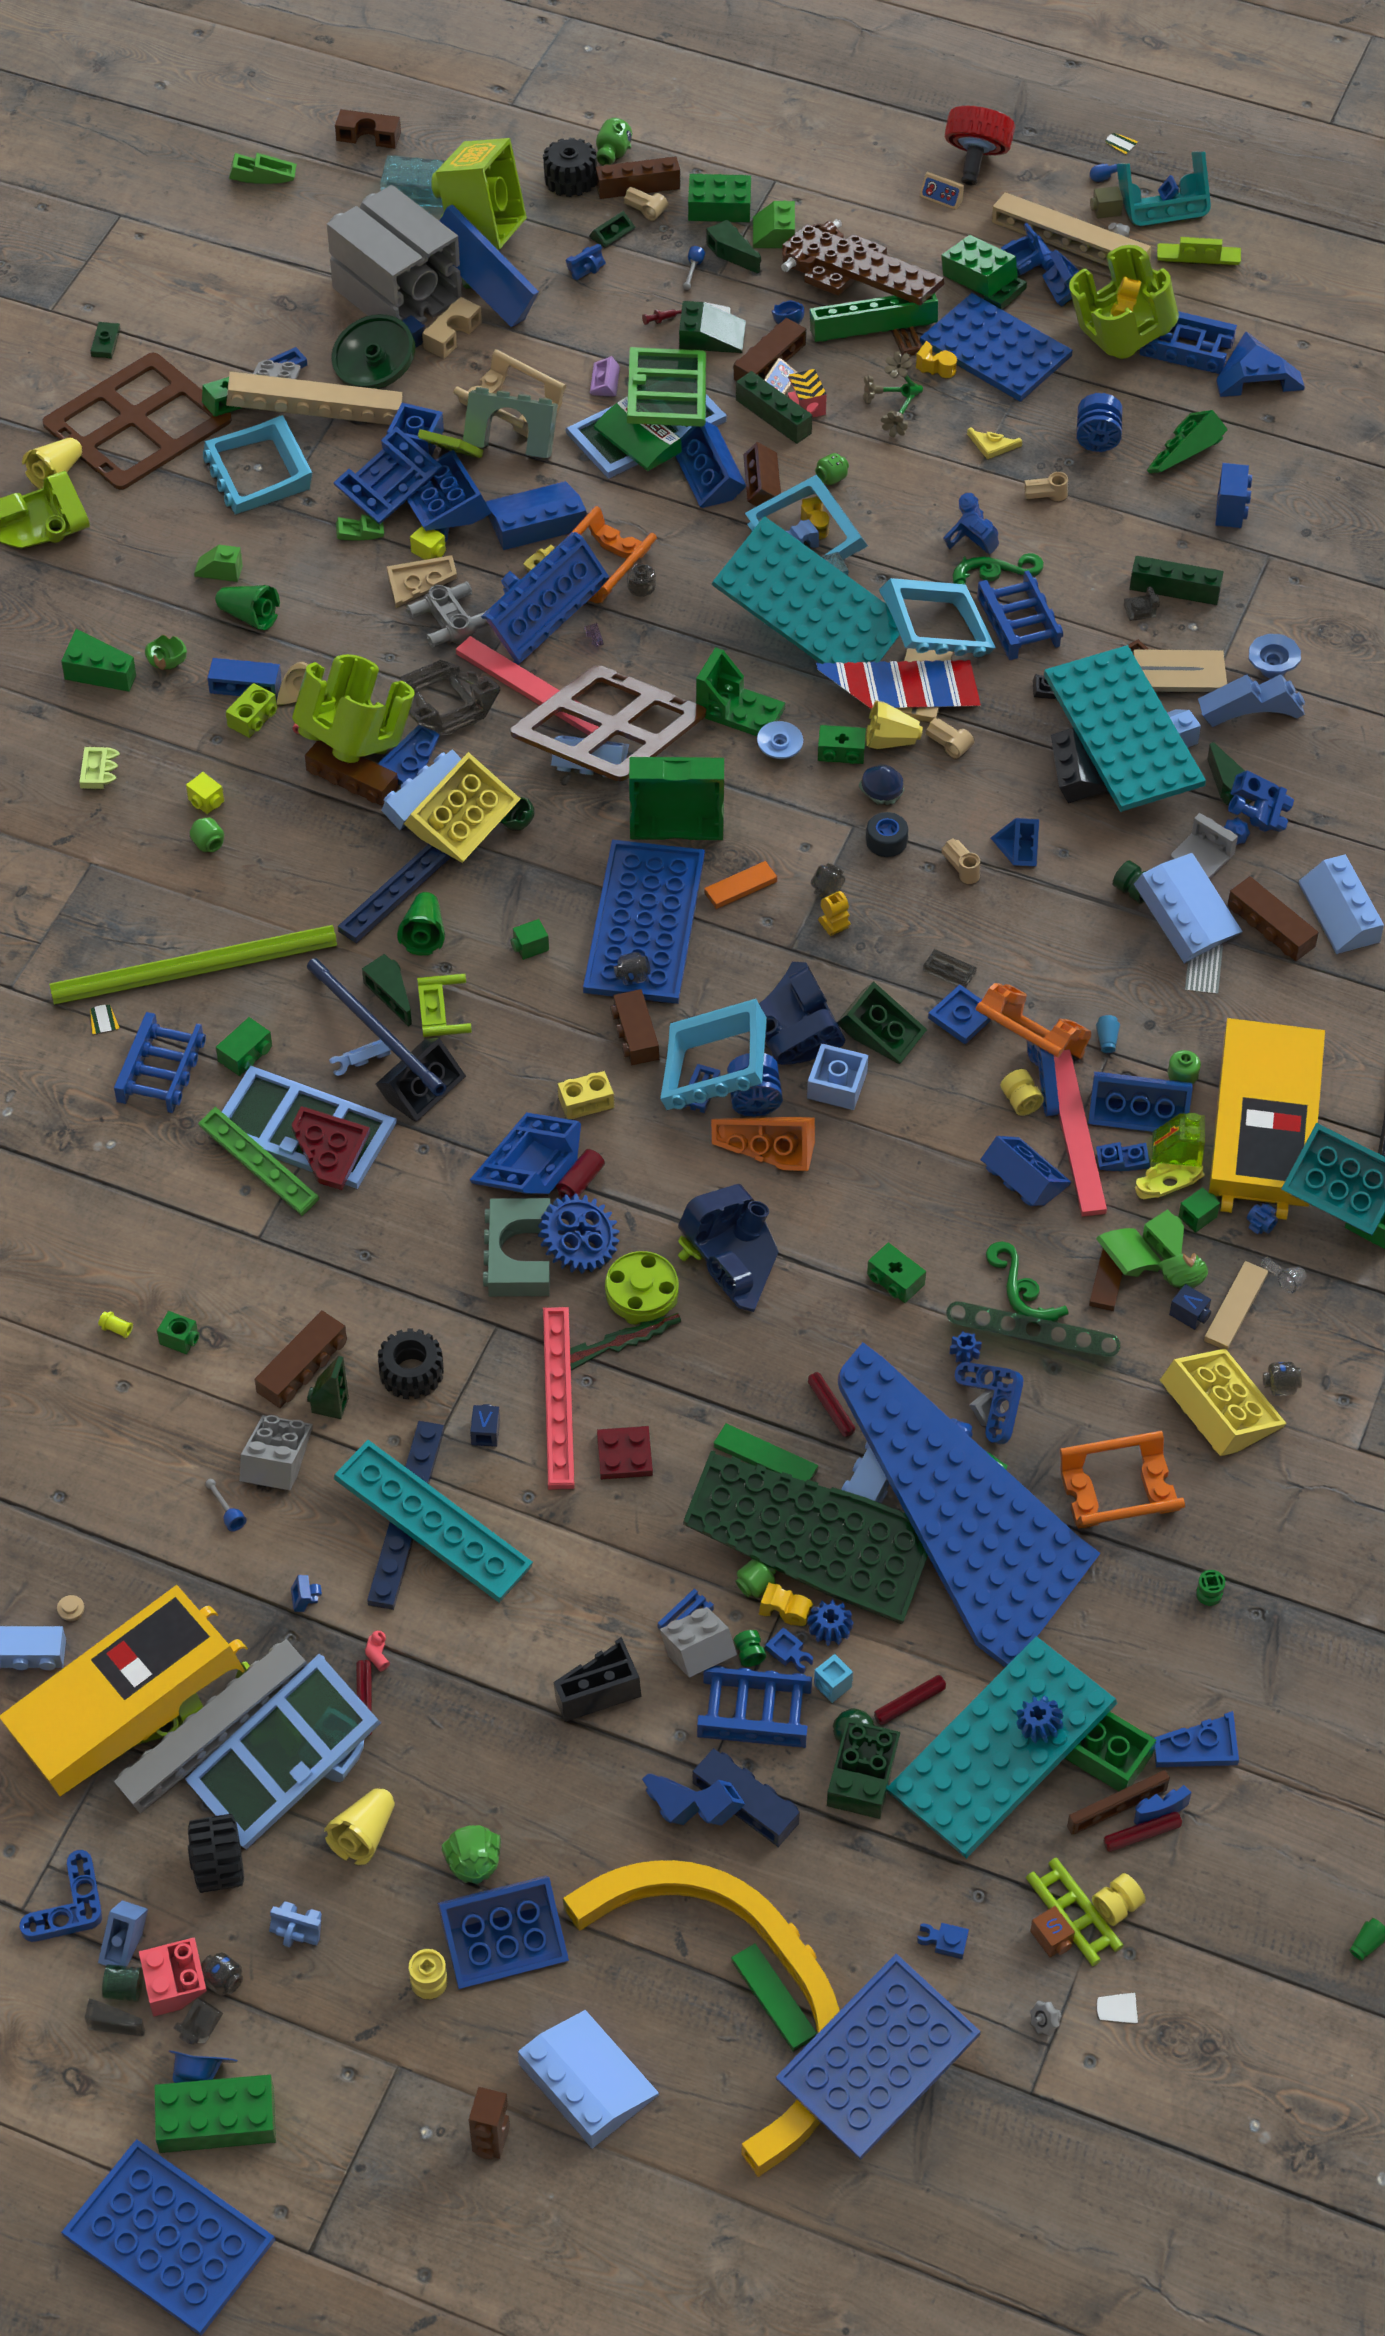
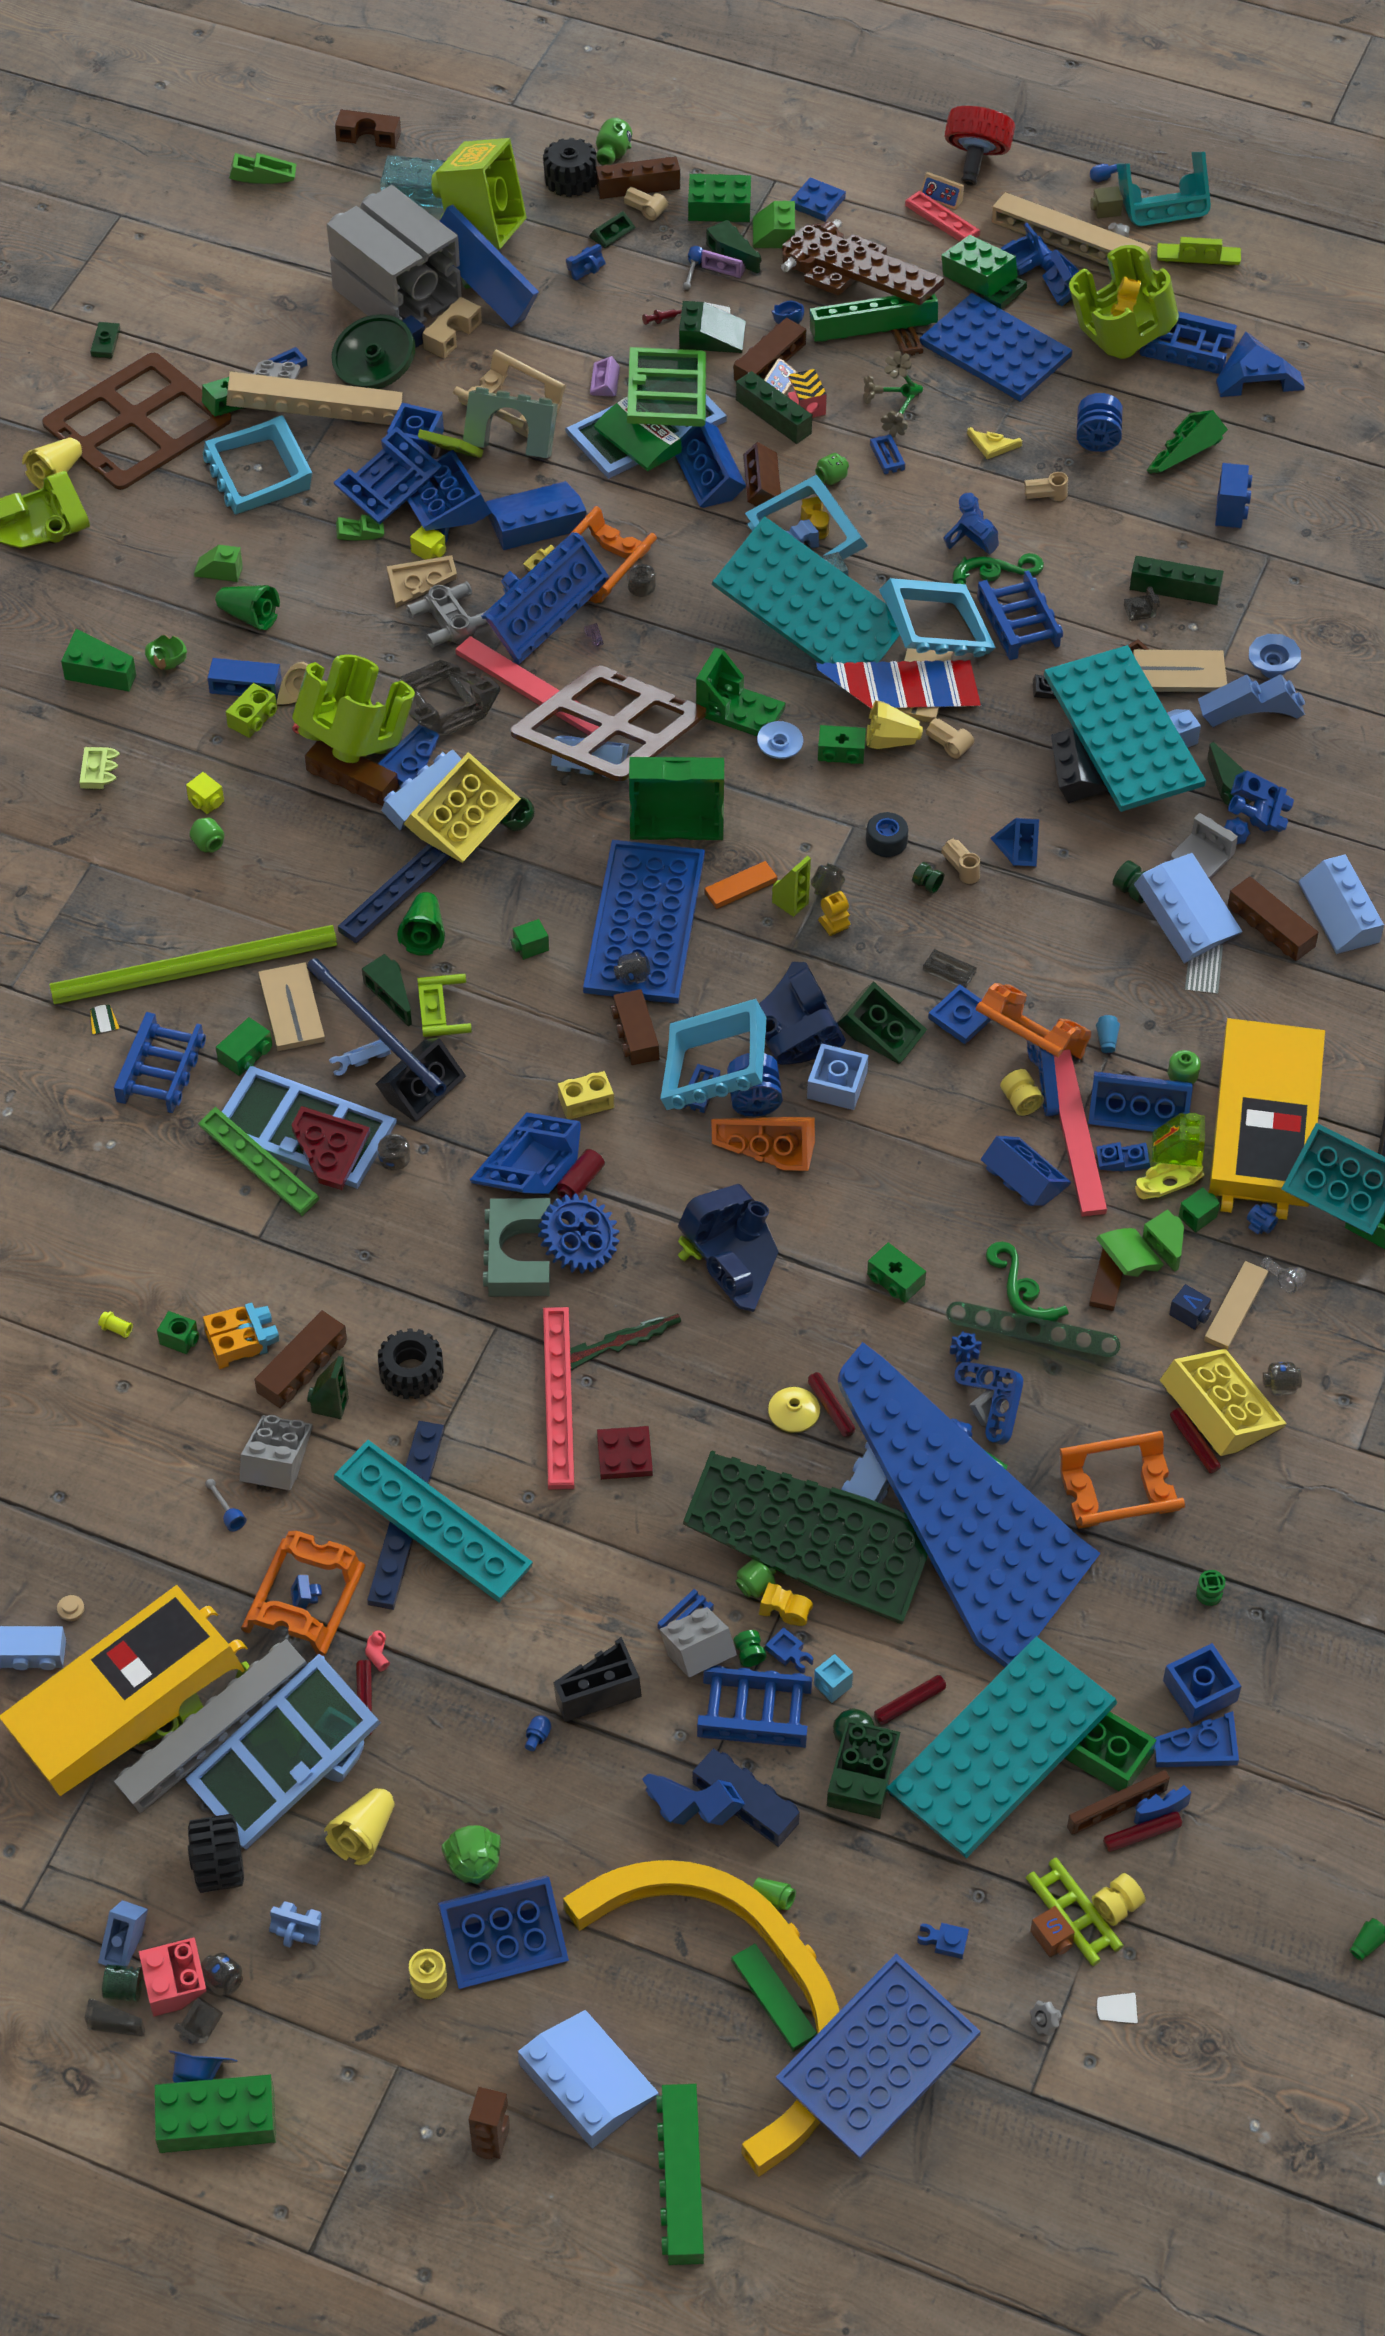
blue beam [20,1850,102,1942] -> none
blue plate [61,2139,275,2336] -> none
dark blue brick [470,1404,500,1447] -> none
lime piece [605,1251,679,1325] -> none
green tile [714,1423,818,1481] -> none
blue gear [807,1599,853,1646] -> none
dark blue hair [859,765,904,805] -> none
yellow leg [916,341,957,378] -> none
blue gear [1016,1695,1063,1744] -> none
sticker [1105,133,1138,154] -> none
blue slope [1158,175,1179,201] -> none
bright green hair [1159,1253,1208,1289] -> none
none -> light orange hips [203,1303,279,1369]
none -> orange piece [241,1531,366,1656]
none -> tan tile [259,962,325,1051]
none -> clear smoke head [378,1134,410,1171]
none -> blue cylinder [525,1715,551,1752]
none -> green brick [656,2084,704,2265]
none -> lavender slope [702,250,745,278]
none -> bright green cone [753,1877,796,1910]
none -> light yellow dish [768,1387,820,1433]
none -> lime slope [772,856,811,917]
none -> blue plate [790,177,846,222]
none -> blue tile [870,434,905,475]
none -> coral tile [905,190,980,242]
none -> dark green wheel [912,862,945,894]
none -> blue brick [1163,1643,1241,1724]
none -> dark red axle [1170,1408,1221,1474]

